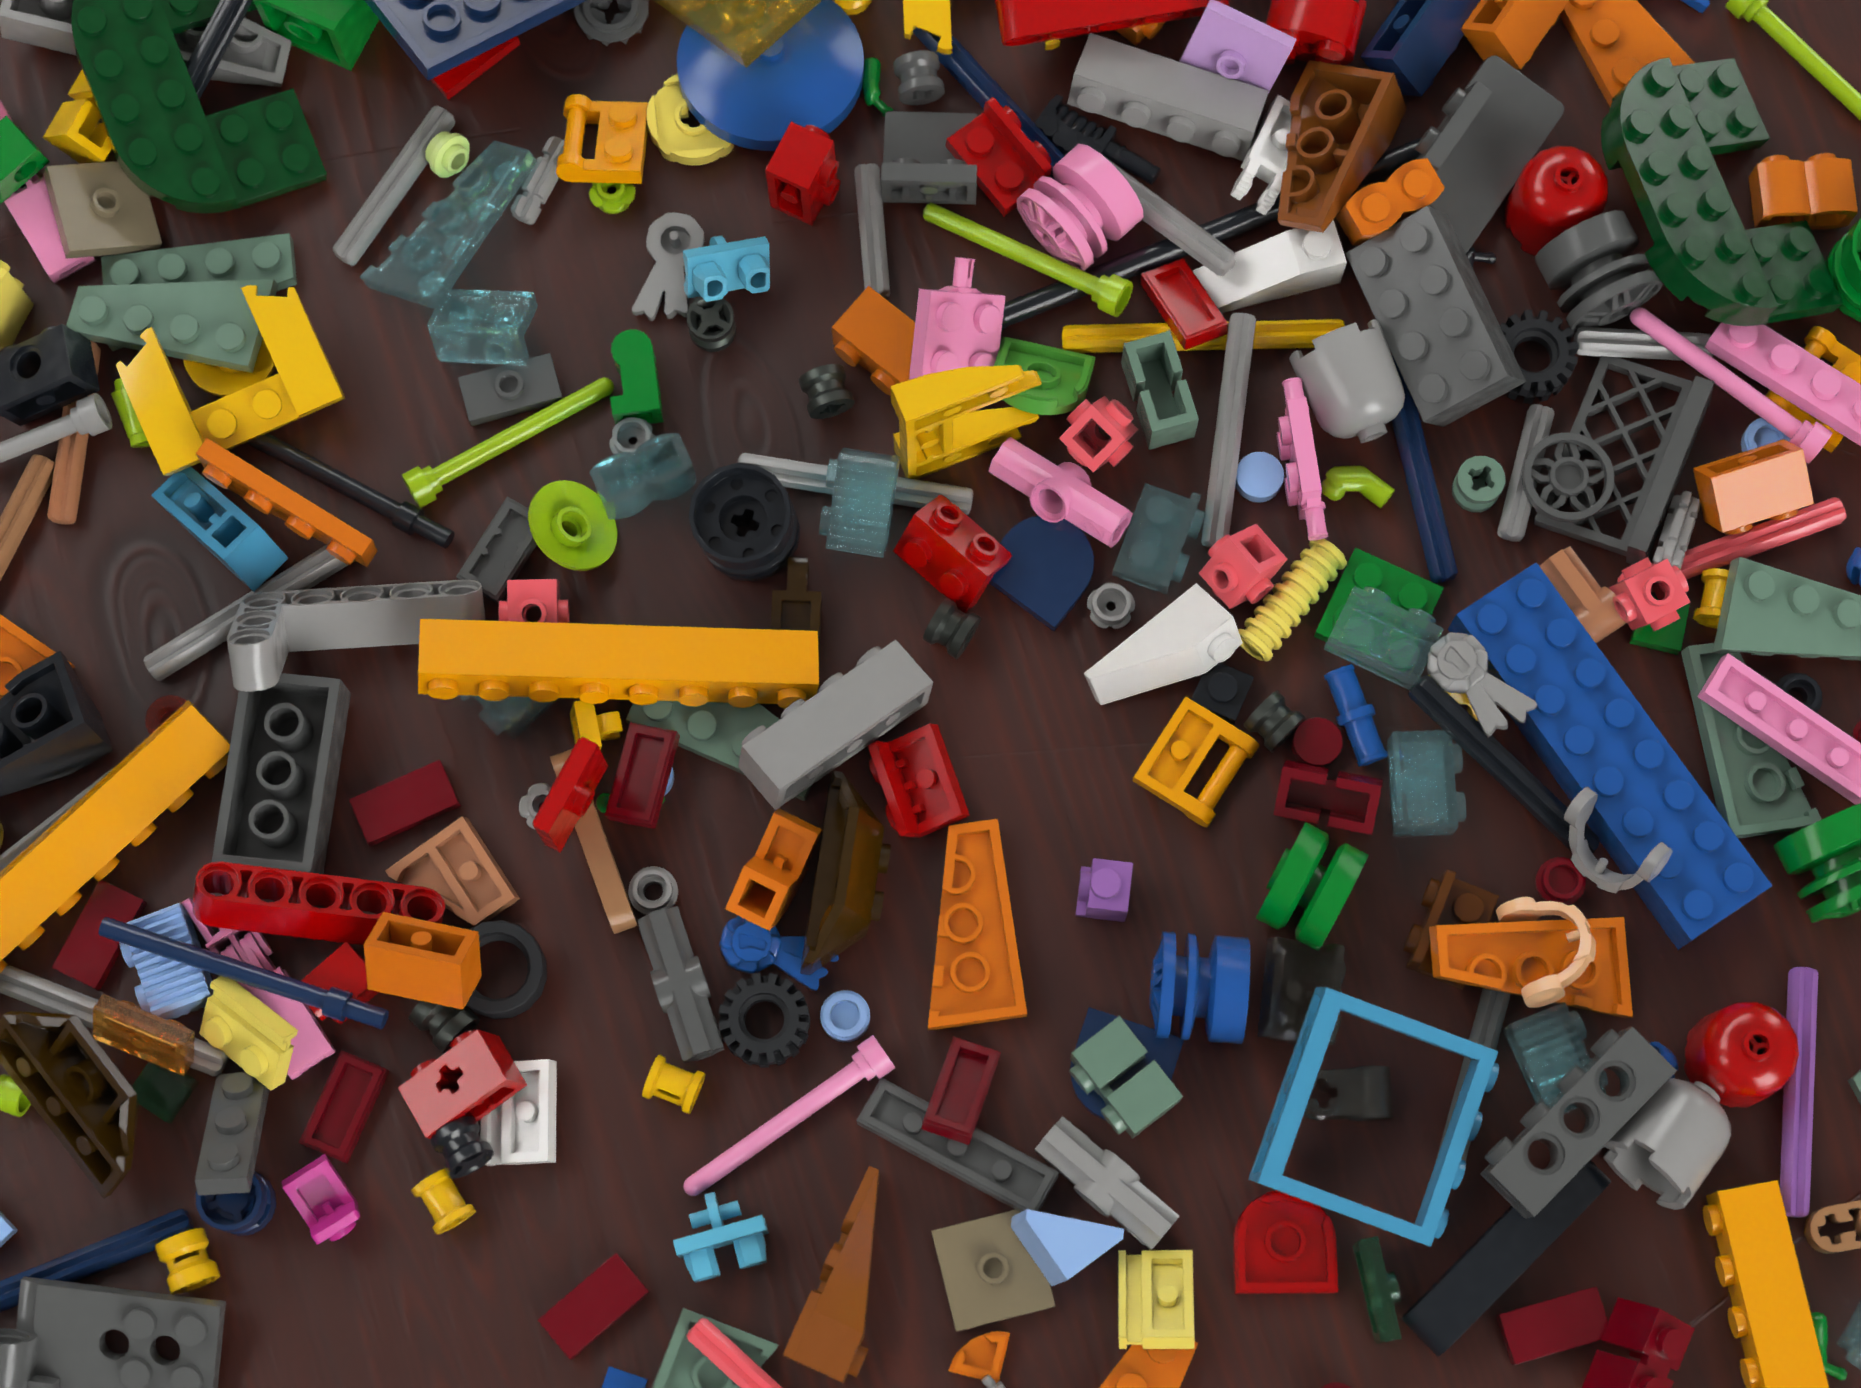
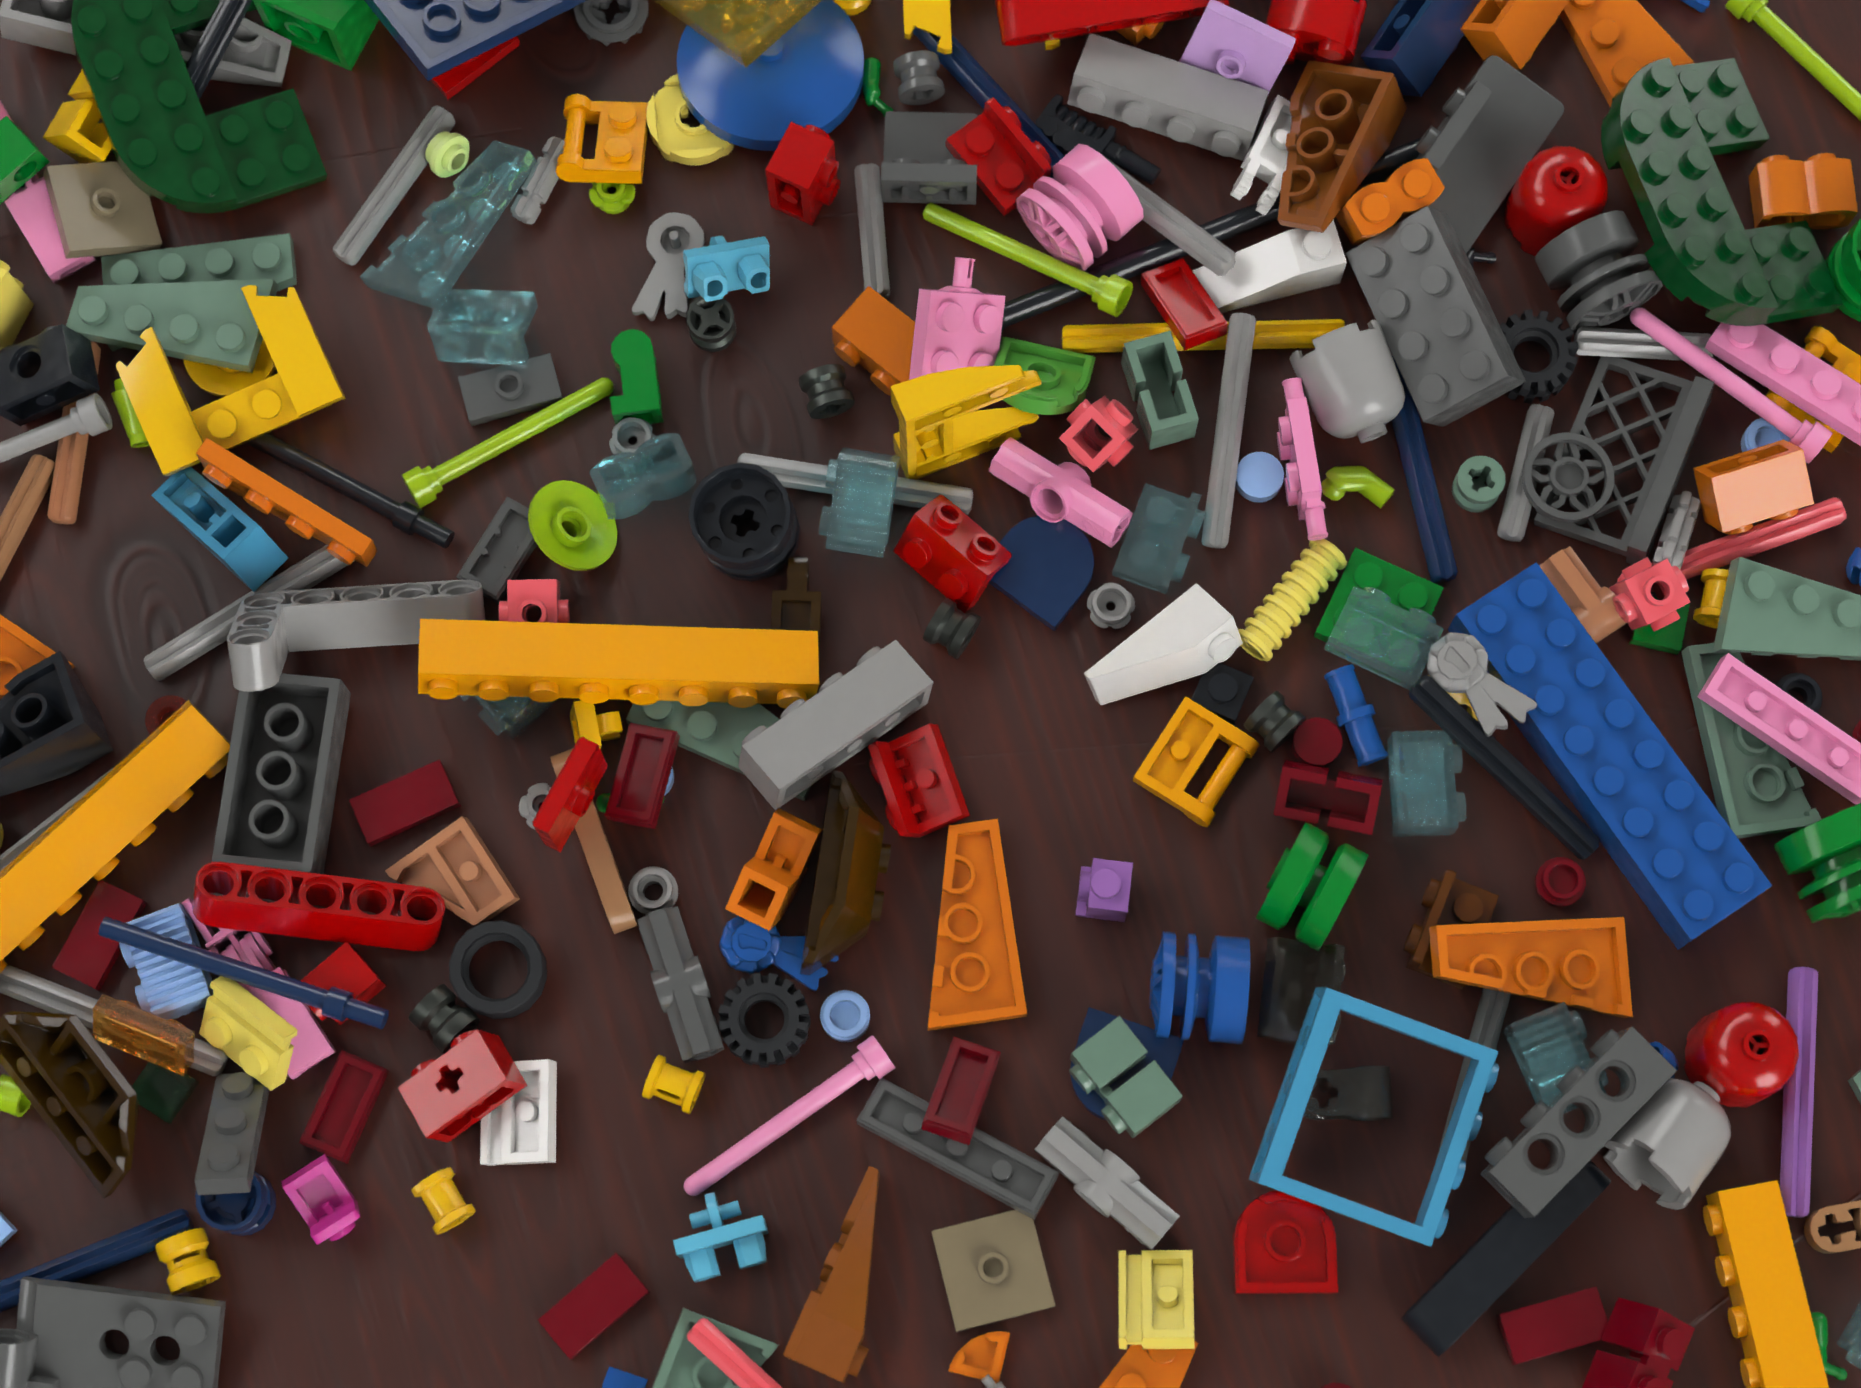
orange brick [364,912,482,1010] -> none
black wheel [430,1116,494,1179] -> none
light blue slope [1010,1209,1124,1287] -> none
coral brick [1199,524,1288,609] -> none
clear green plate [1353,1236,1402,1344] -> none
light nougat piece [1496,897,1596,1008] -> none
light grey piece [1564,787,1672,894] -> none

